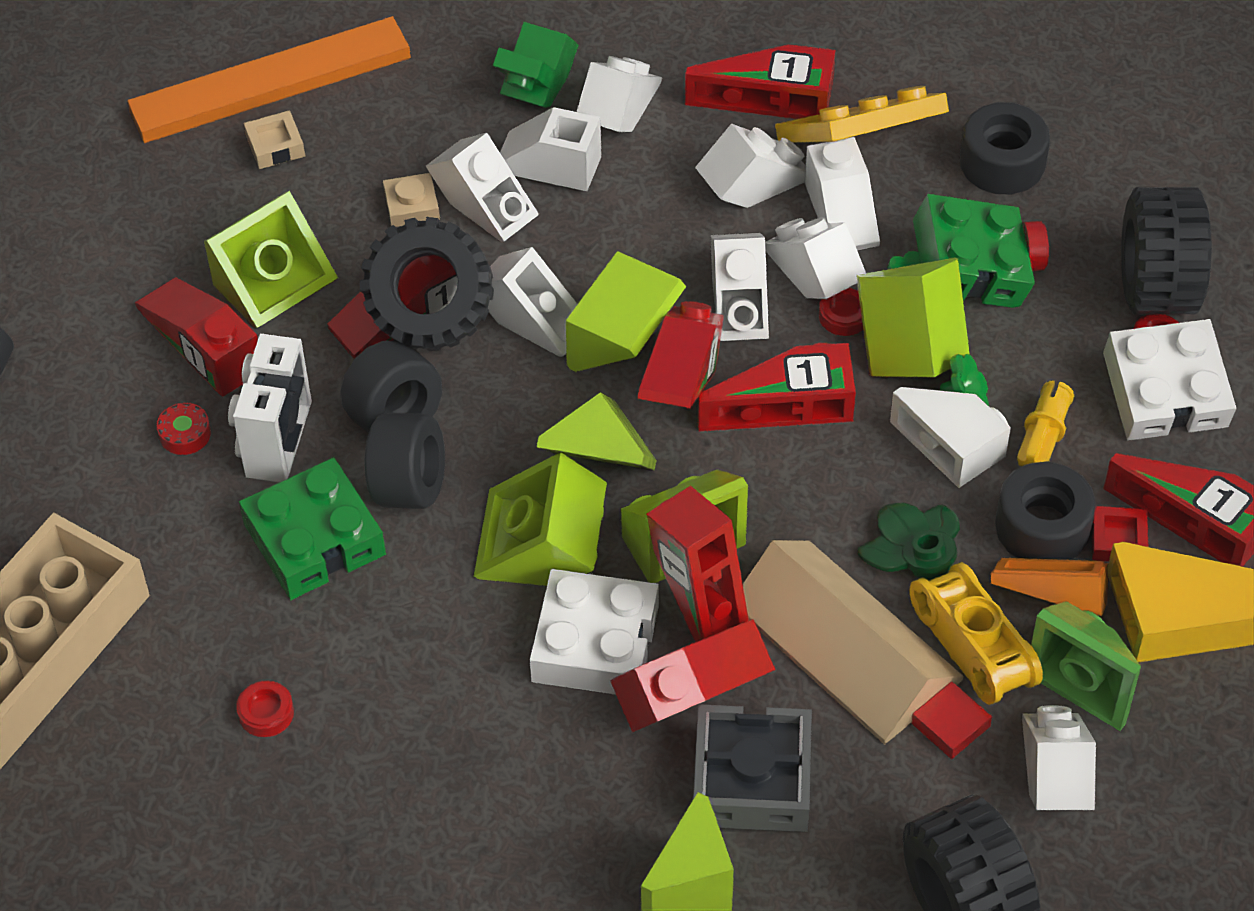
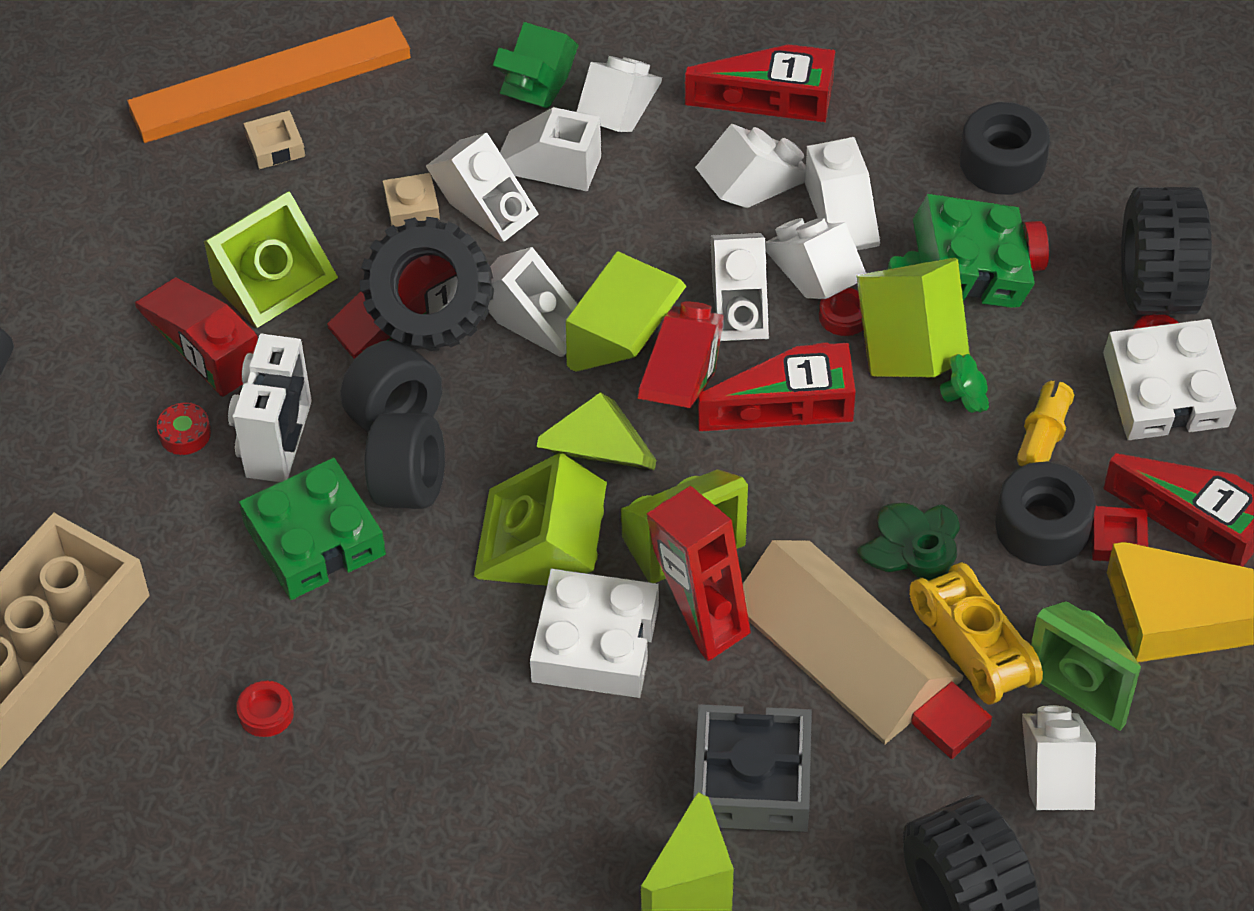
red slope [610,619,776,732] -> none
yellow wing [775,86,949,142] -> none
white slope [890,387,1011,488] -> none
orange slope [991,558,1108,616] -> none

